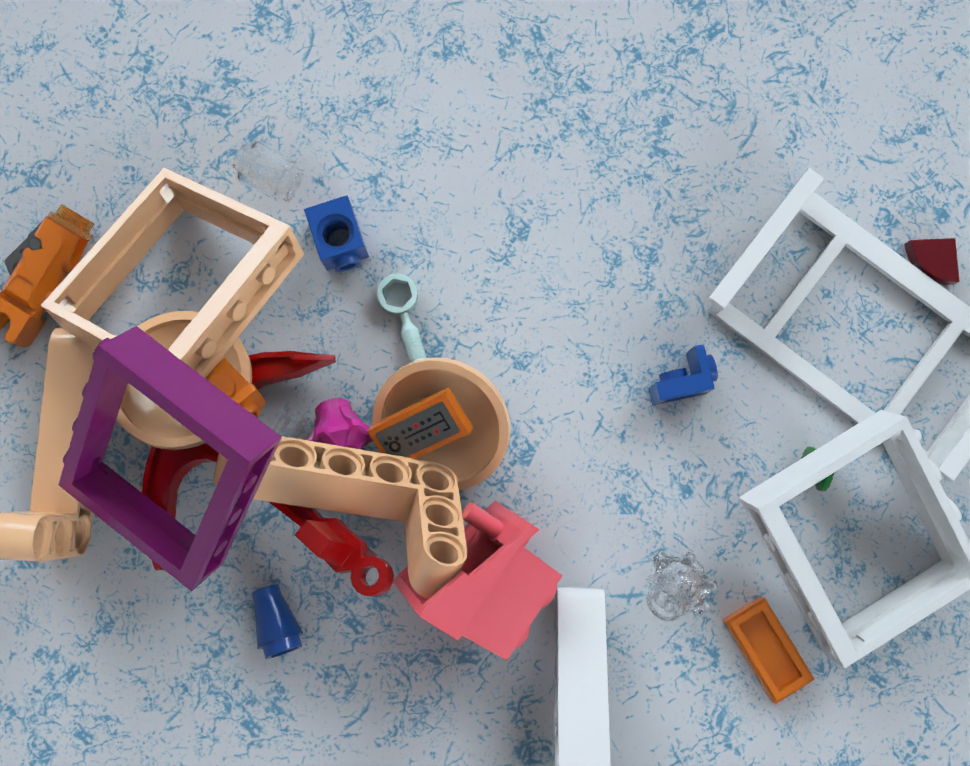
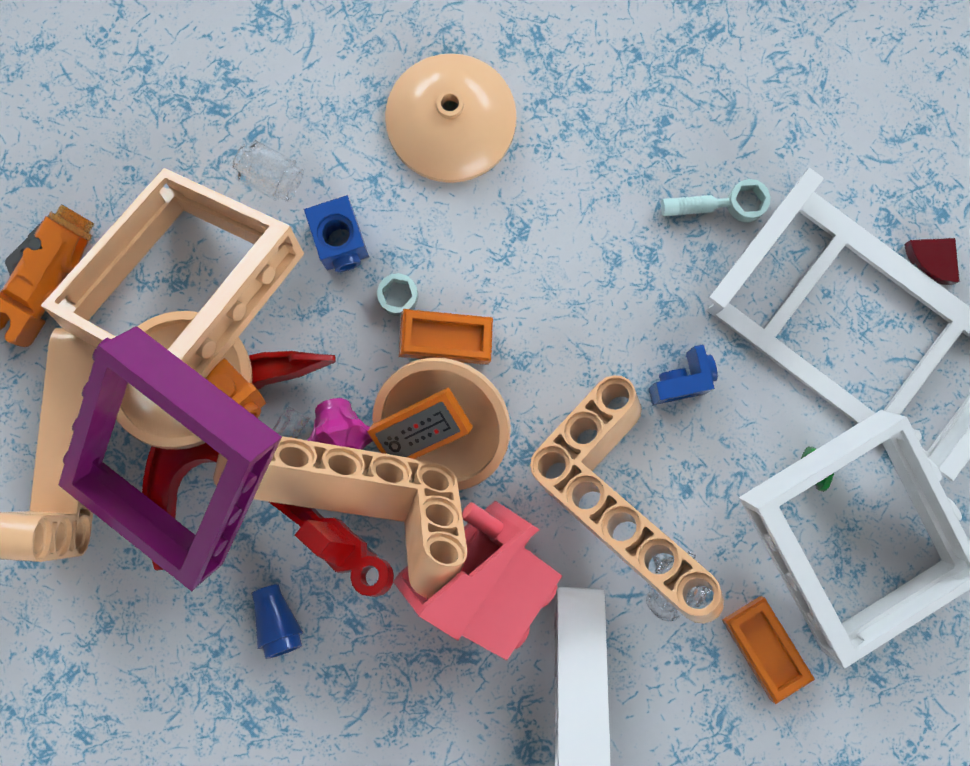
none -> light nougat dish [385,54,516,183]
none -> orange tile [399,309,493,365]
none -> light nougat beam [530,375,724,624]
none -> light aqua piece [661,179,771,223]

